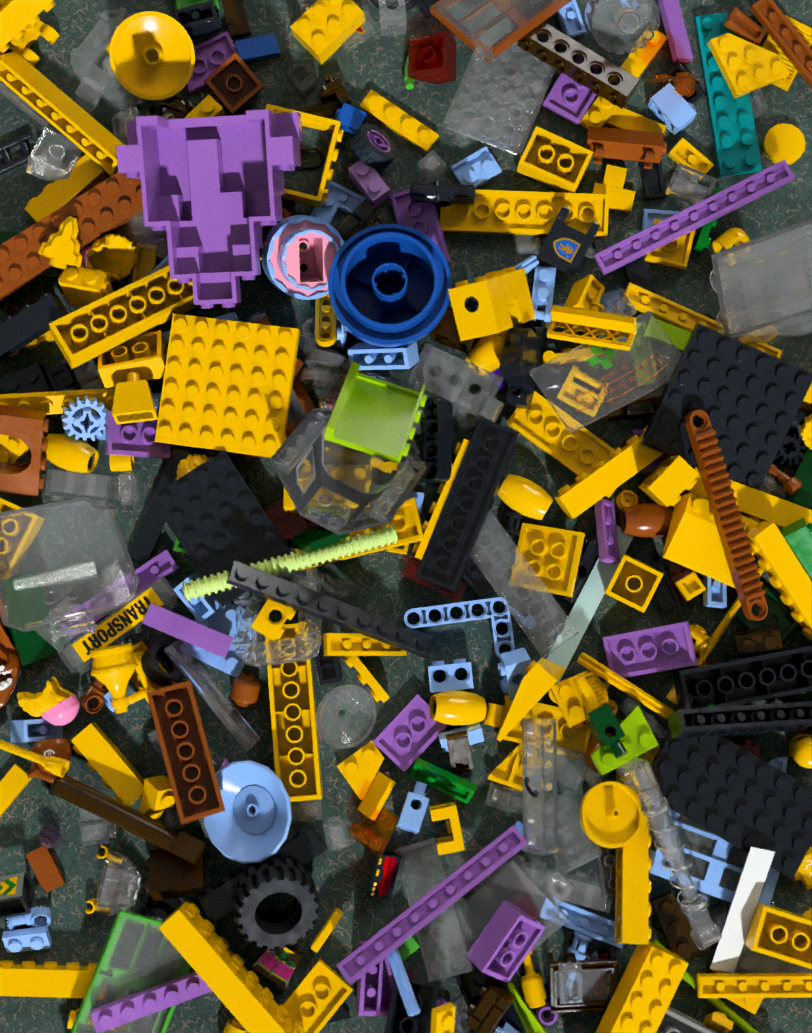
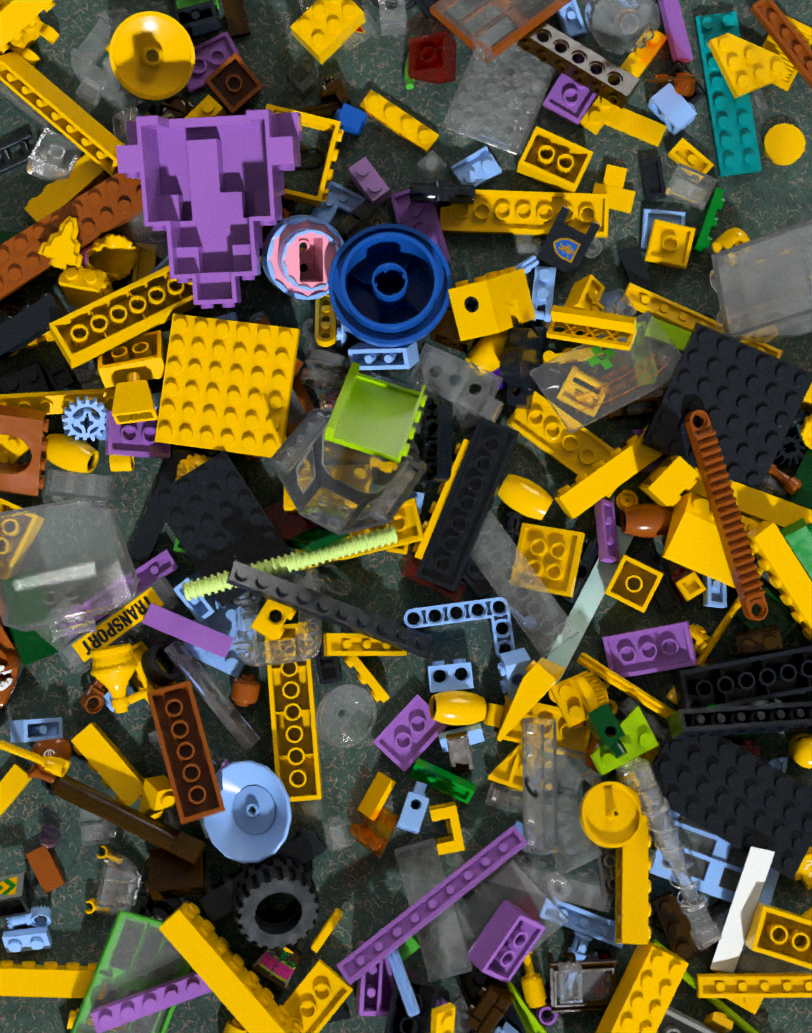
yellow hair [17,676,80,726] -> none
clear head [113,472,141,505] -> none
blue tile [234,34,281,63] -> none
yellow wing [337,740,384,800] -> none
black wheel [350,123,397,170] -> none
slope [367,850,401,898] -> none
dark orange brick [585,126,667,169] -> none
medium lavender plate [594,159,795,276] -> none
dark orange tile [724,6,765,46] -> none

